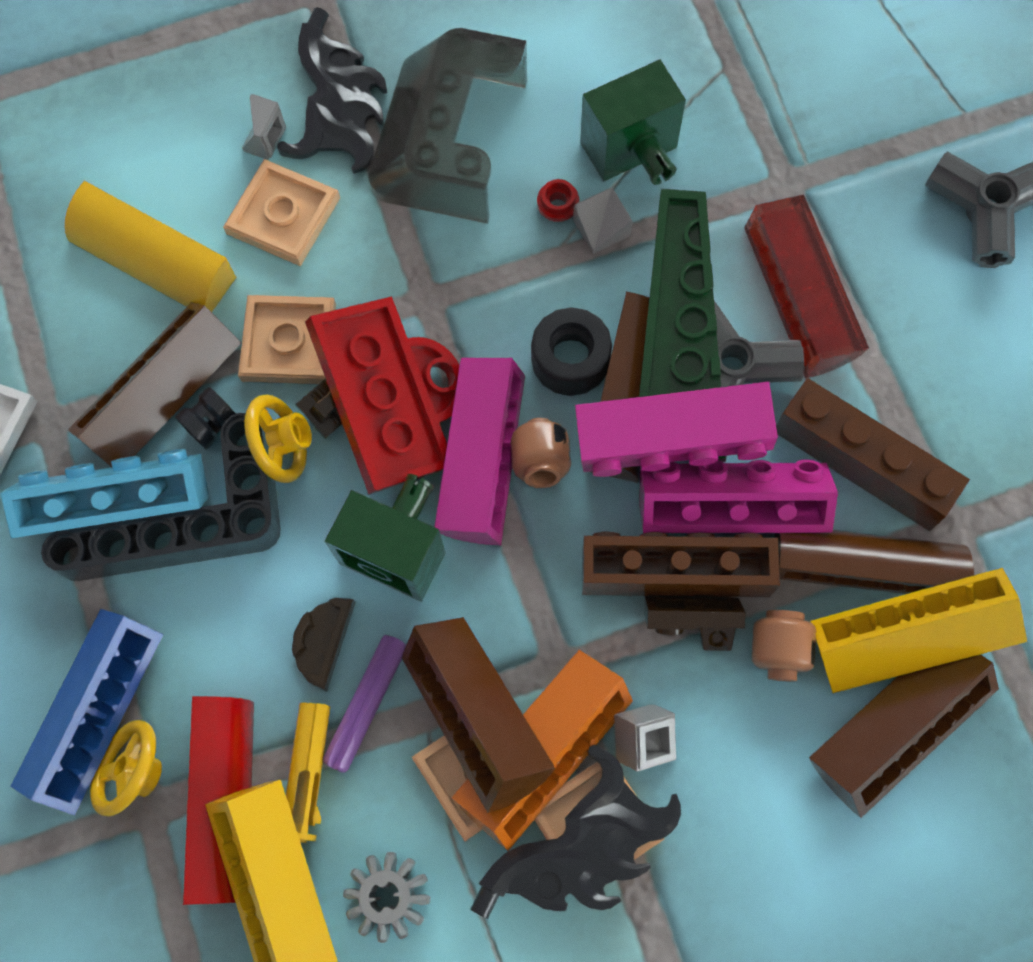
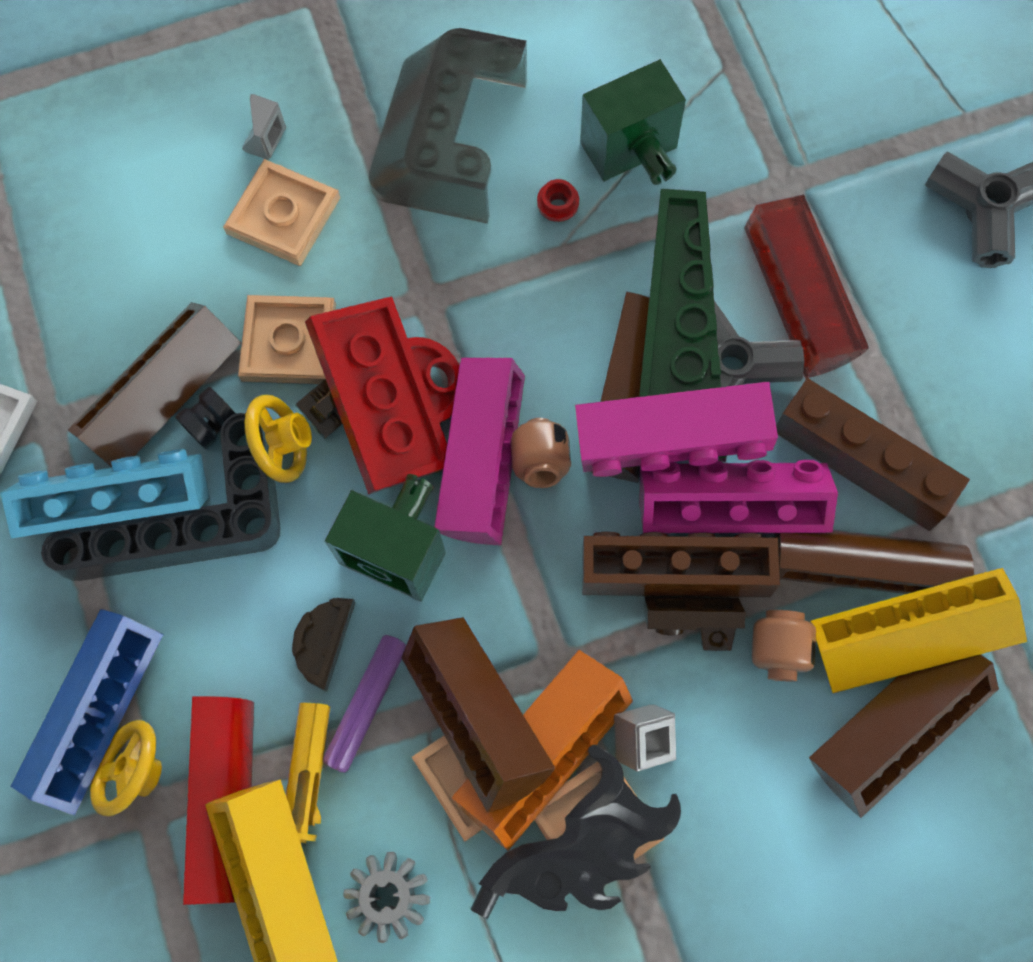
yellow brick [64,181,237,312] -> none
black piece [277,7,387,174] -> none
black tyre [531,307,612,396] -> none
light grey slope [573,187,633,254] -> none

